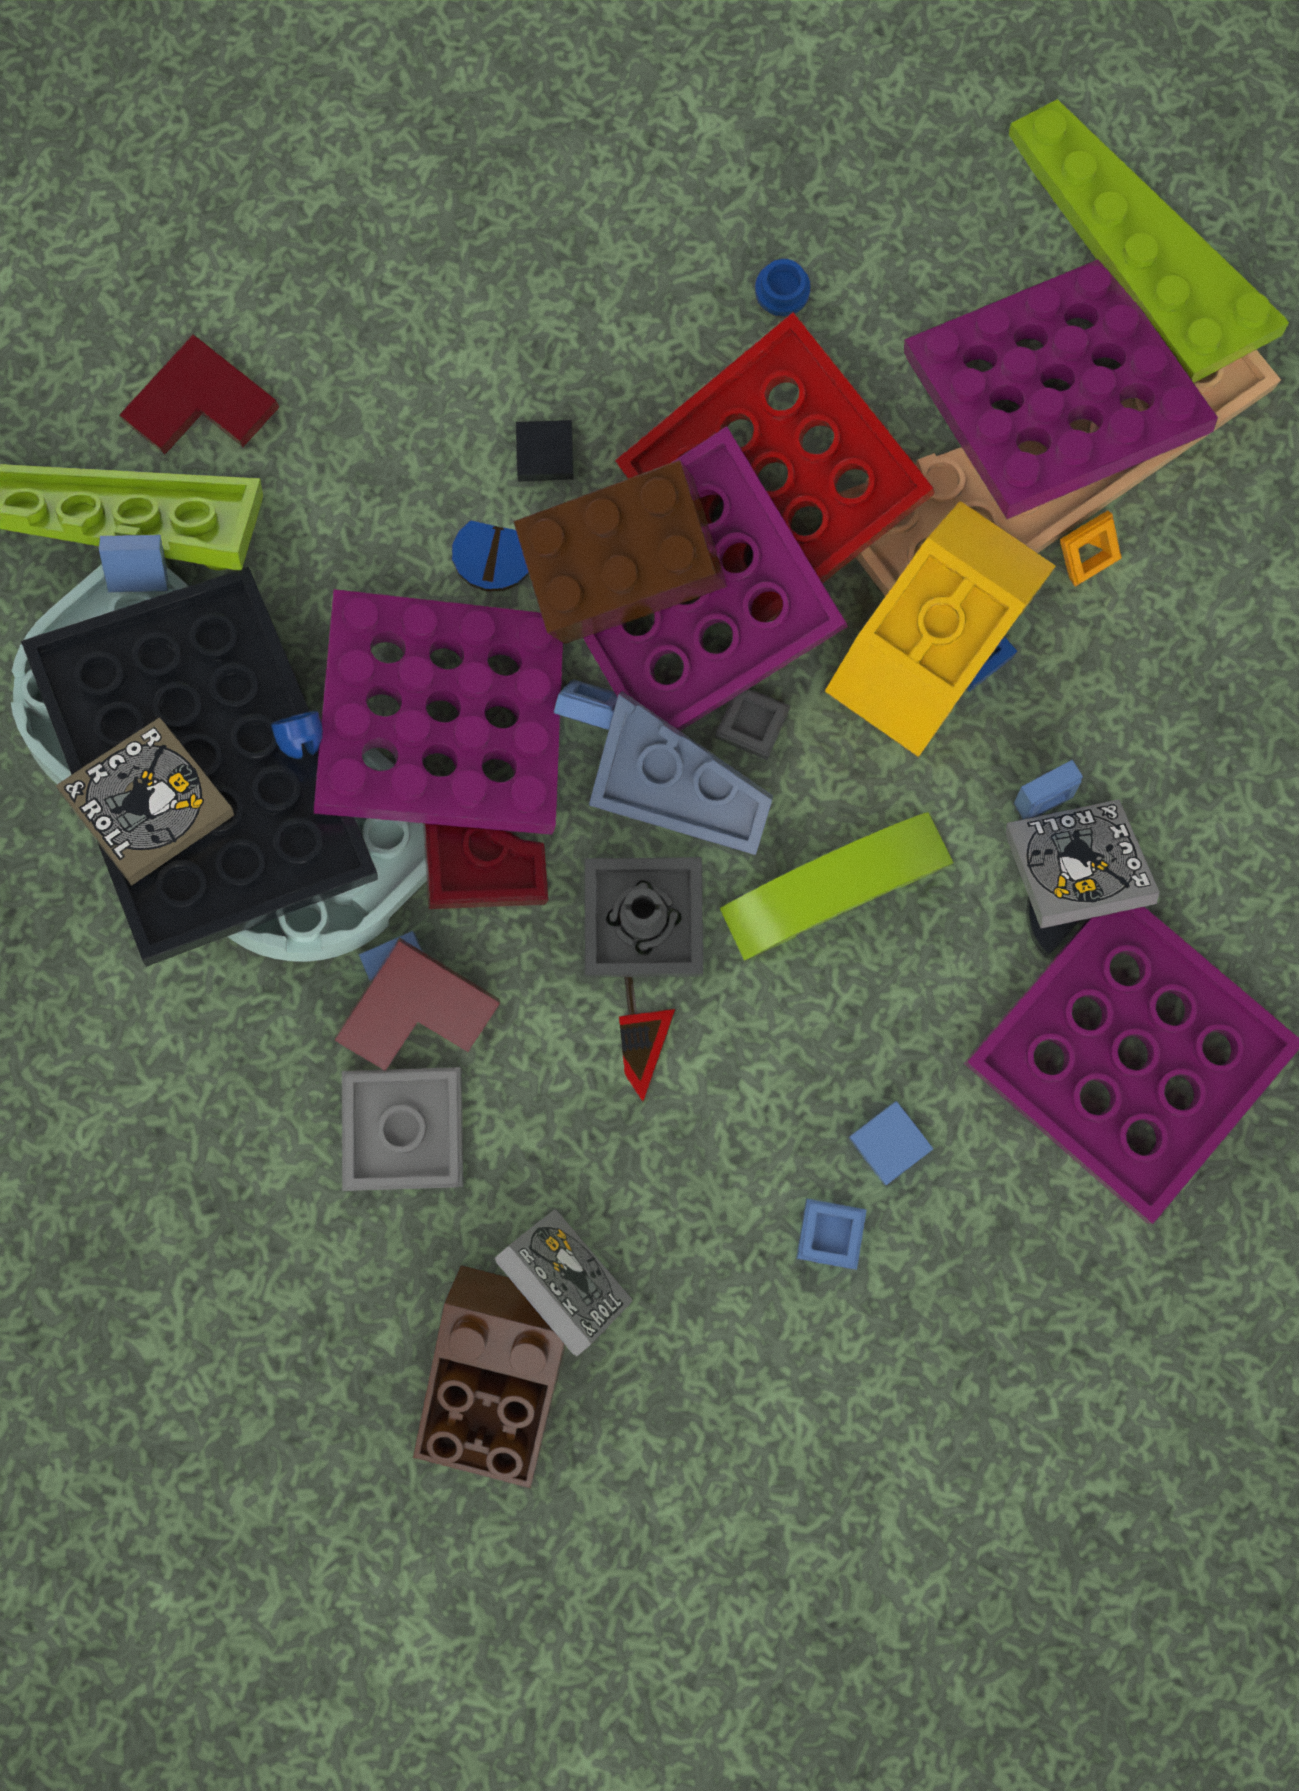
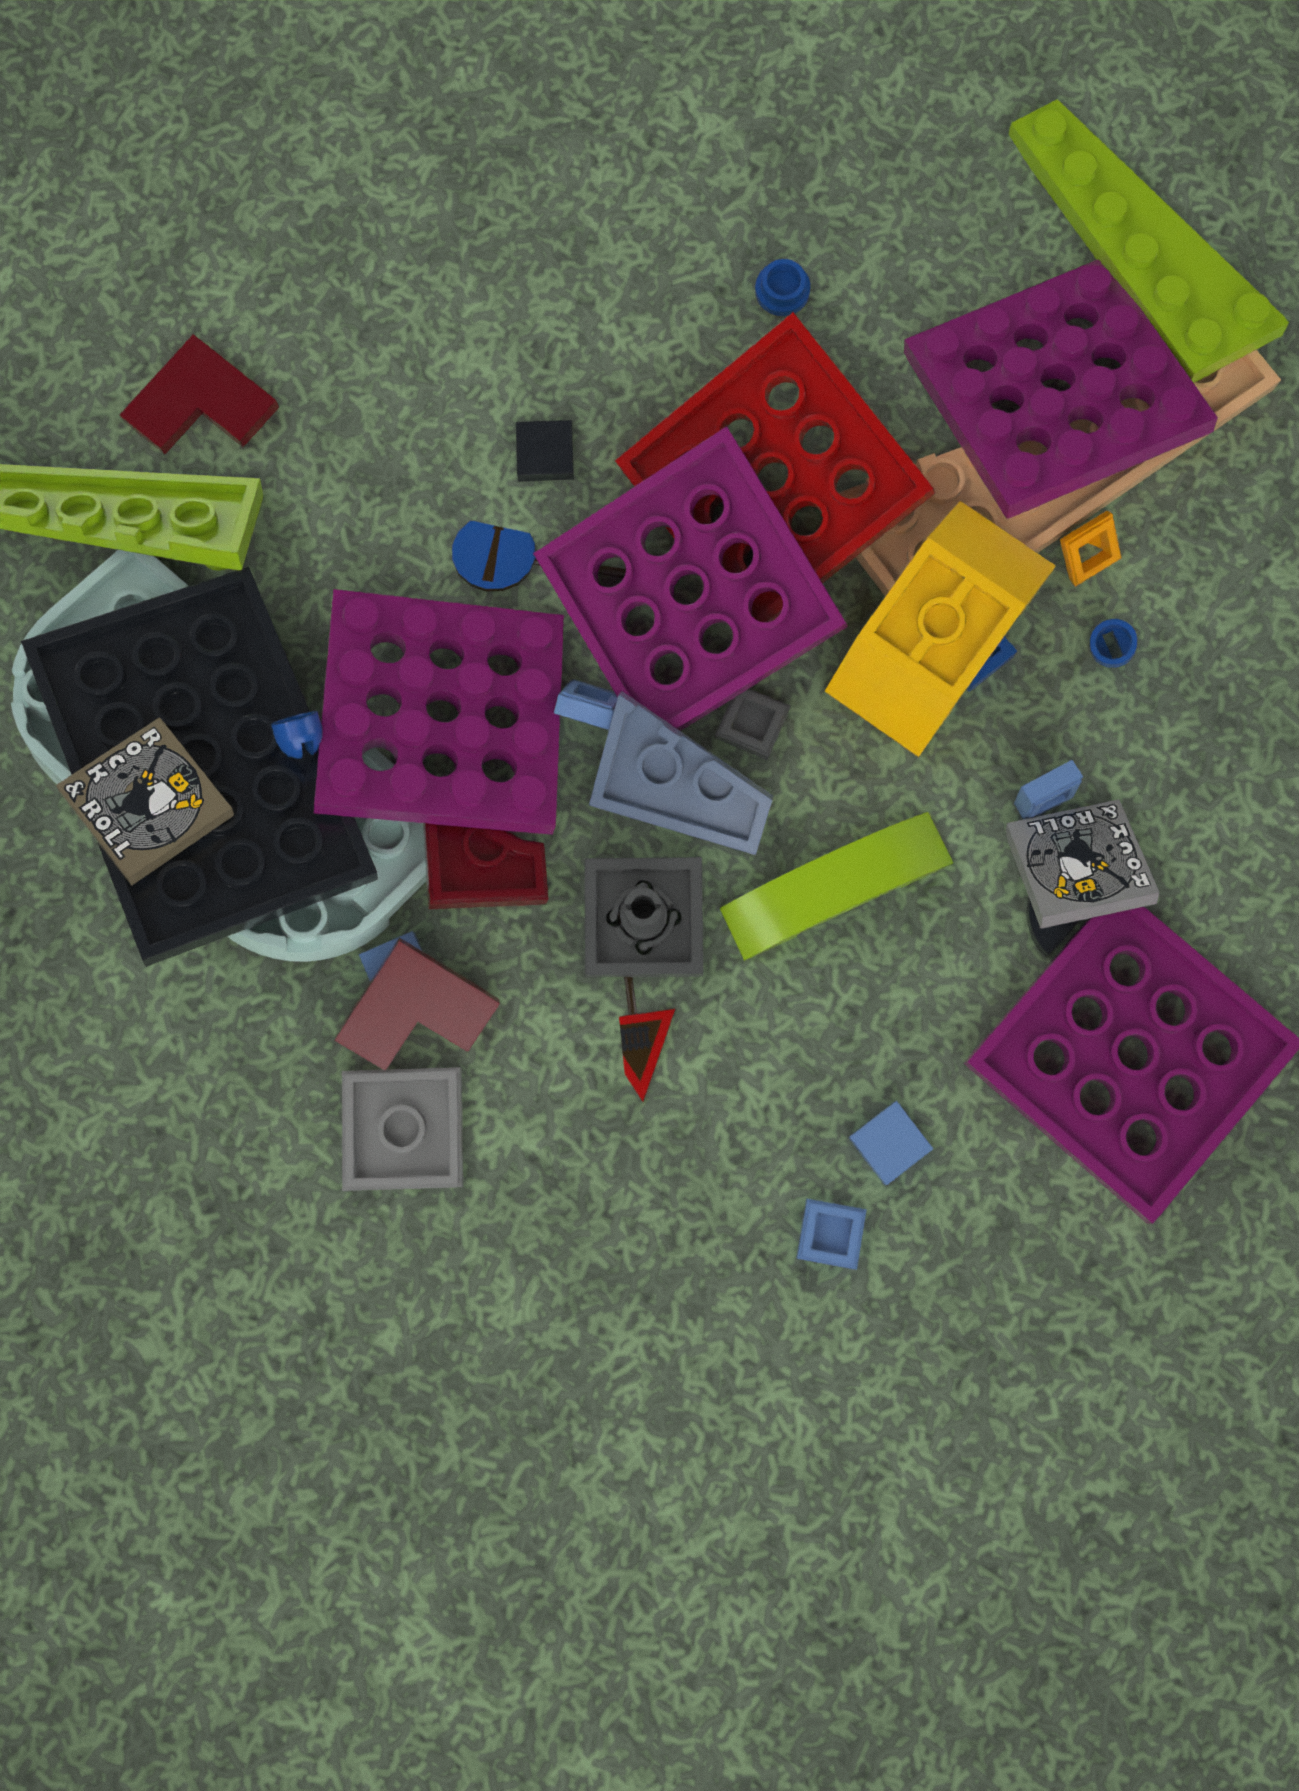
medium blue tile [99,535,168,592] -> none
reddish brown slope [413,1265,566,1488] -> none
tile [494,1209,633,1357] -> none
reddish brown brick [513,460,728,644] -> none
none -> blue hinge [1090,619,1138,668]

